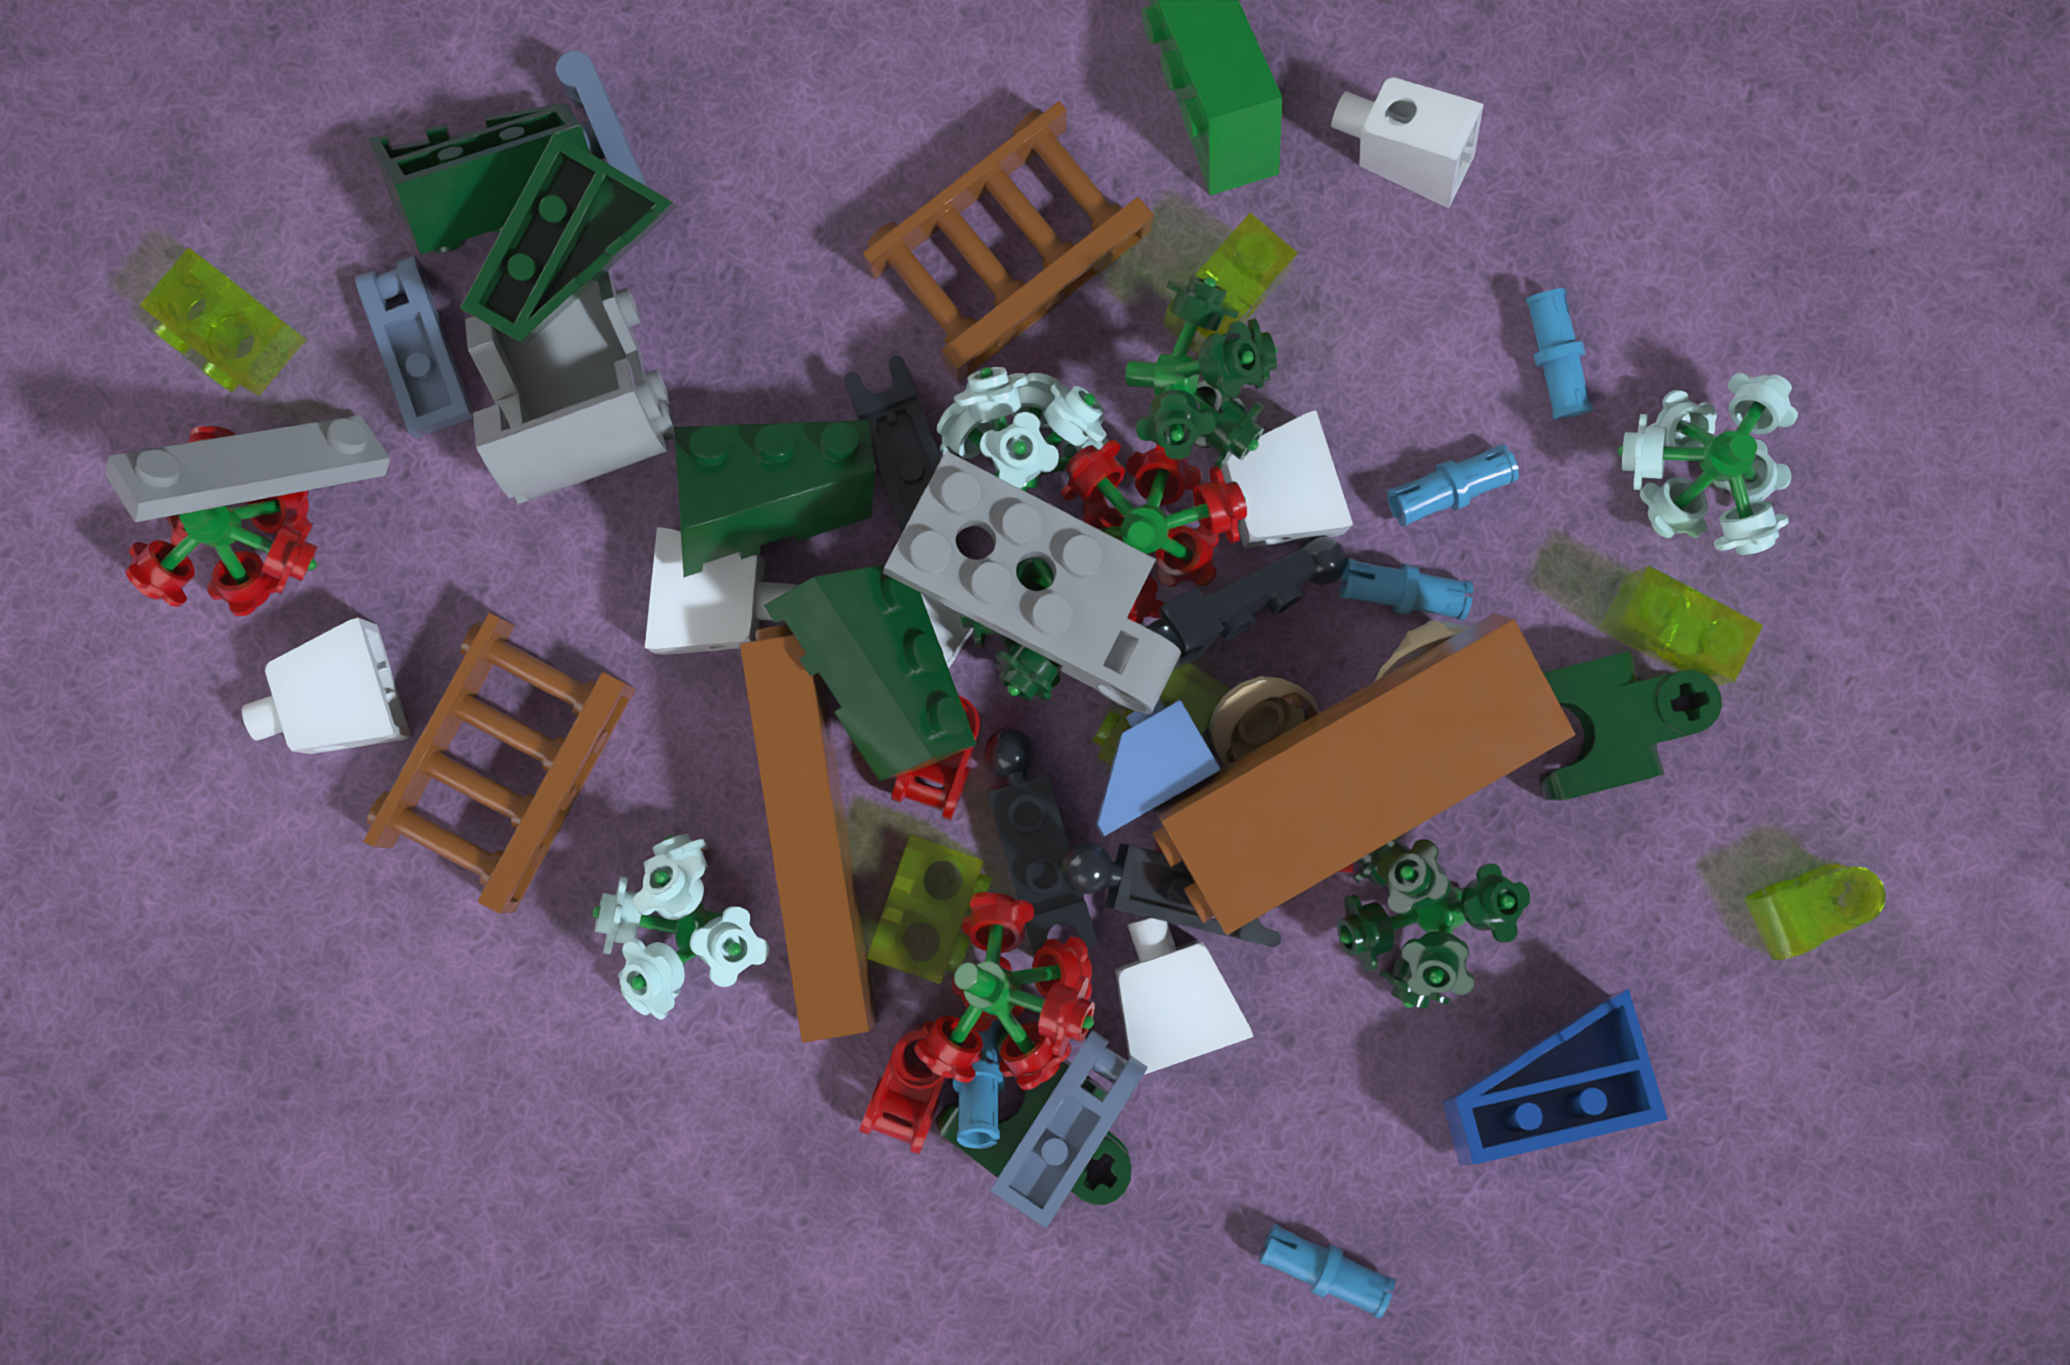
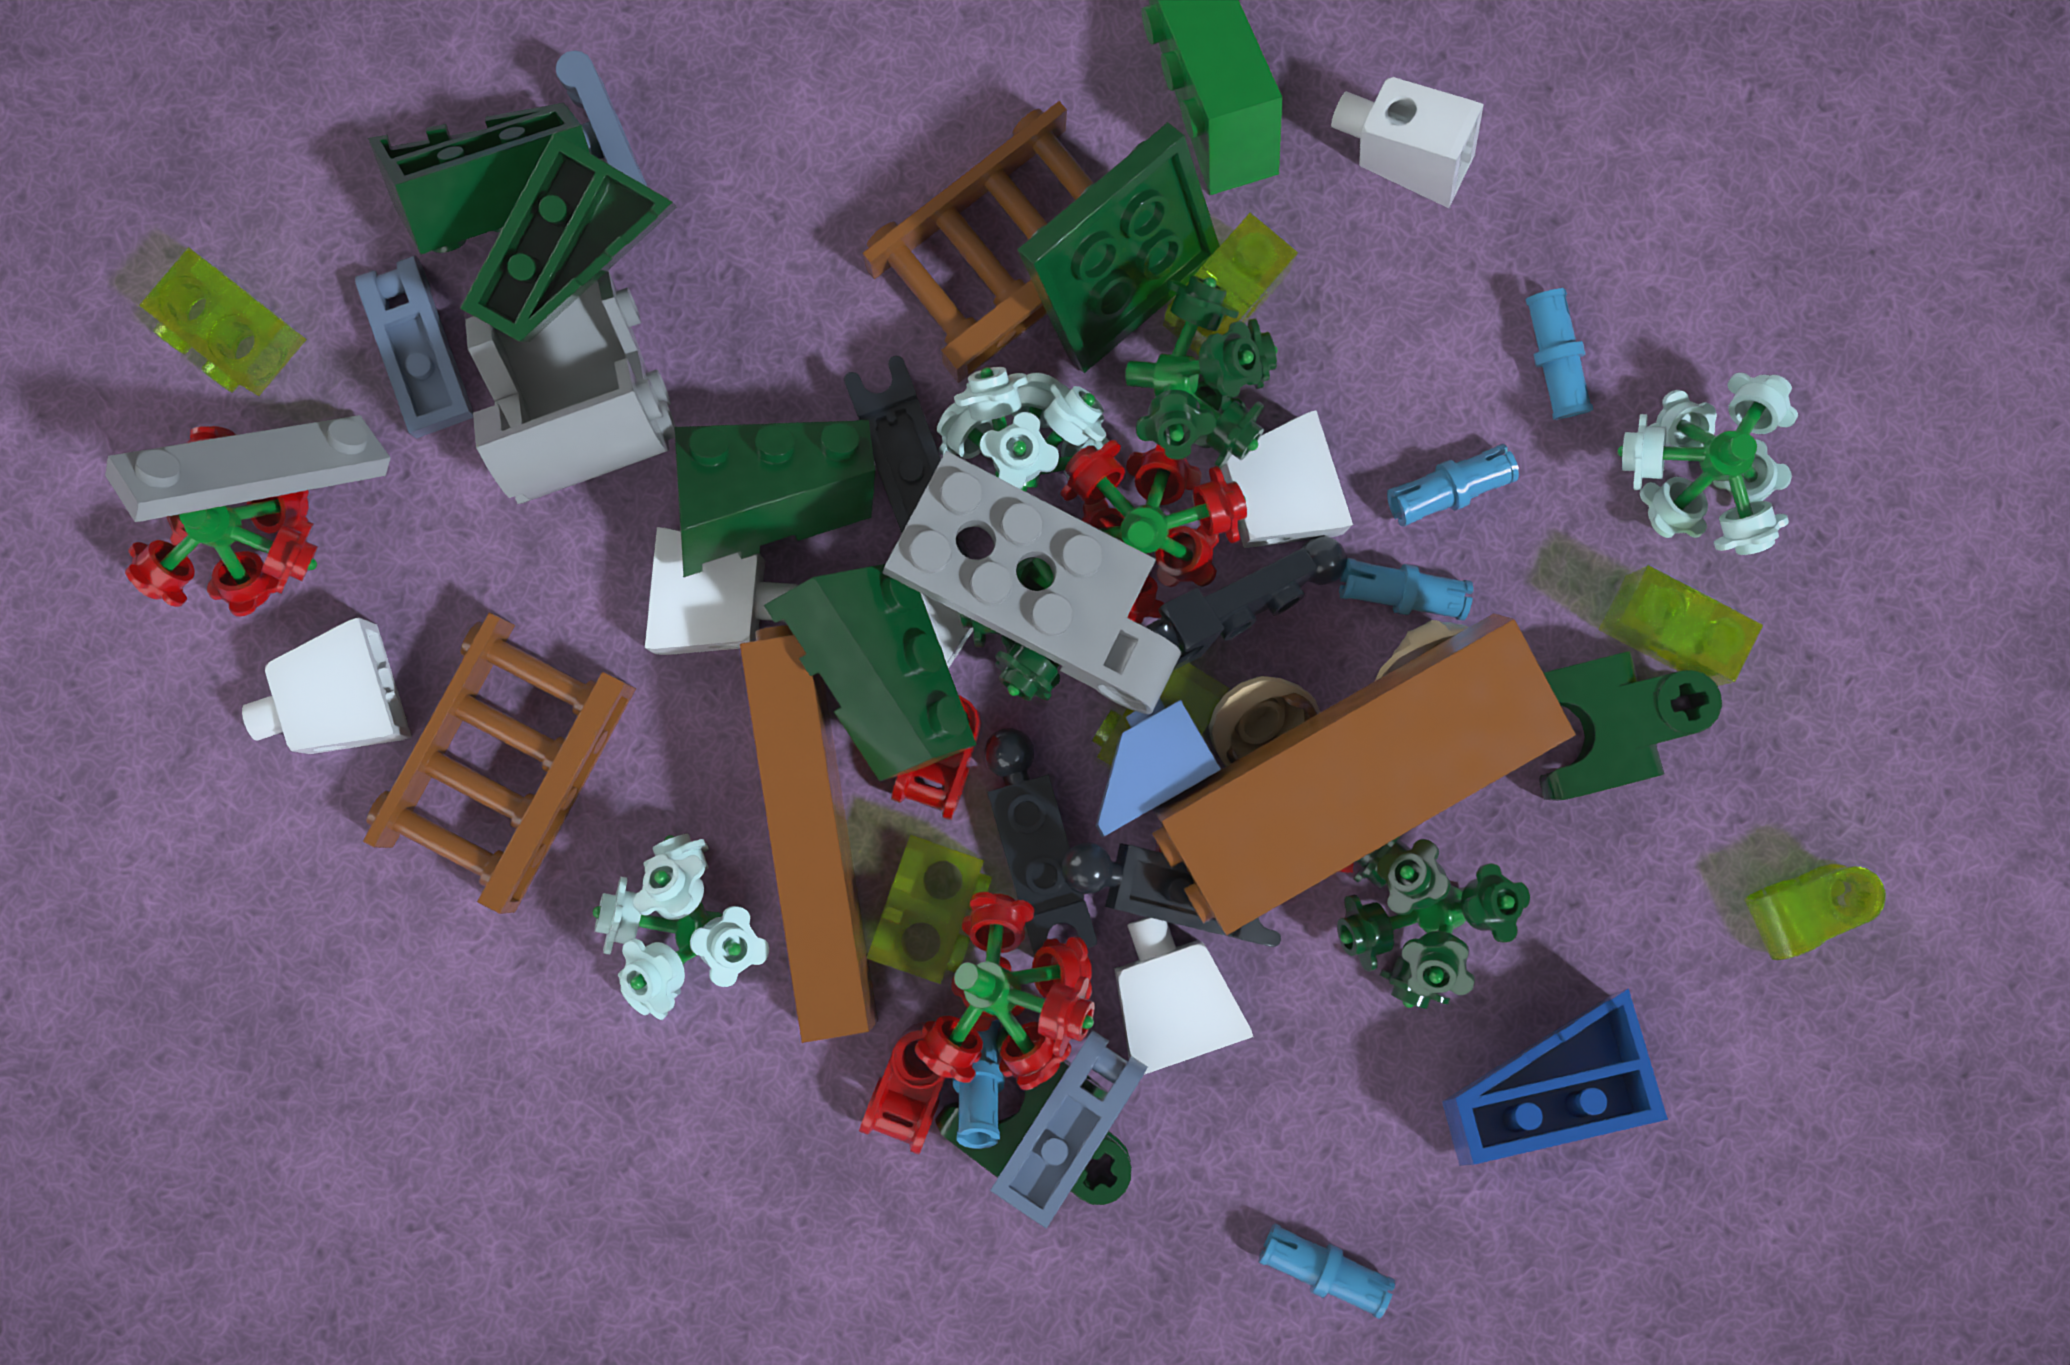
none -> dark green plate [1017,122,1223,373]

